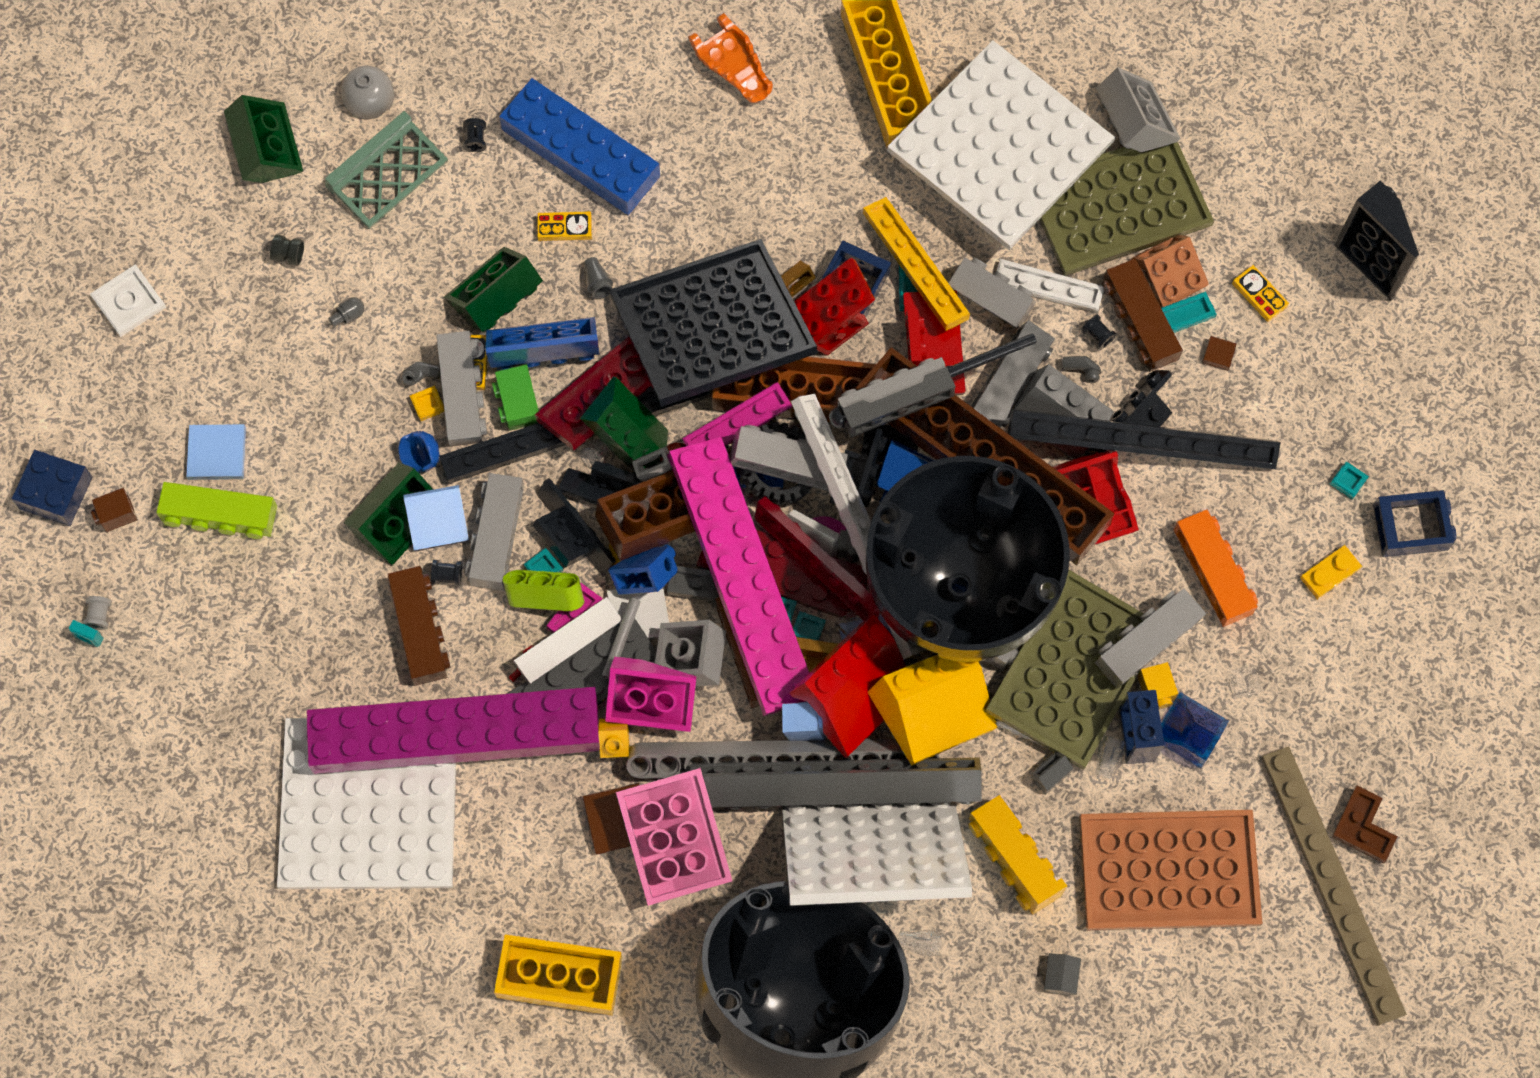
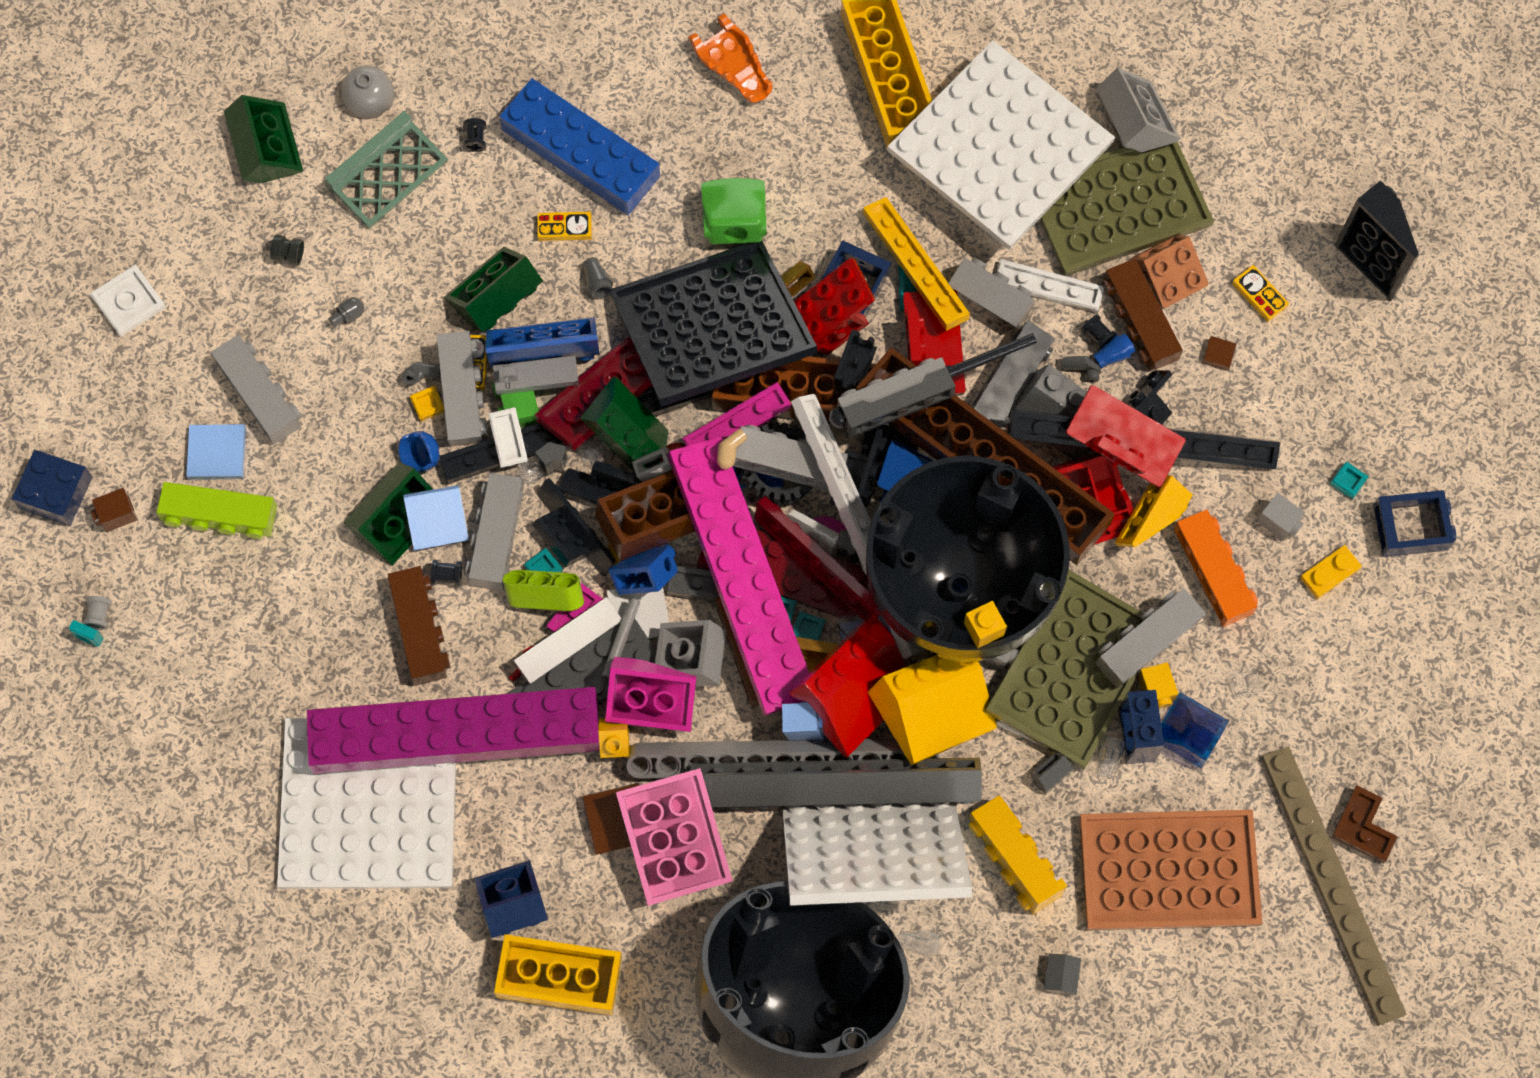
teal tile [1161,291,1217,333] -> none
none -> light grey brick [211,334,301,445]
none -> dark blue brick [474,860,548,938]
none -> white tile [488,407,528,468]
none -> light grey hinge [493,356,579,395]
none -> clear plate [515,461,543,484]
none -> dark grey piece [535,442,568,476]
none -> bright green piece [701,178,767,244]
none -> tan arm [717,429,747,470]
none -> black hinge [833,329,877,392]
none -> yellow brick [964,601,1007,648]
none -> bracket [1065,385,1186,487]
none -> blue cone [1093,333,1135,369]
none -> yellow slope [1115,475,1193,547]
none -> light grey brick [1257,493,1305,541]

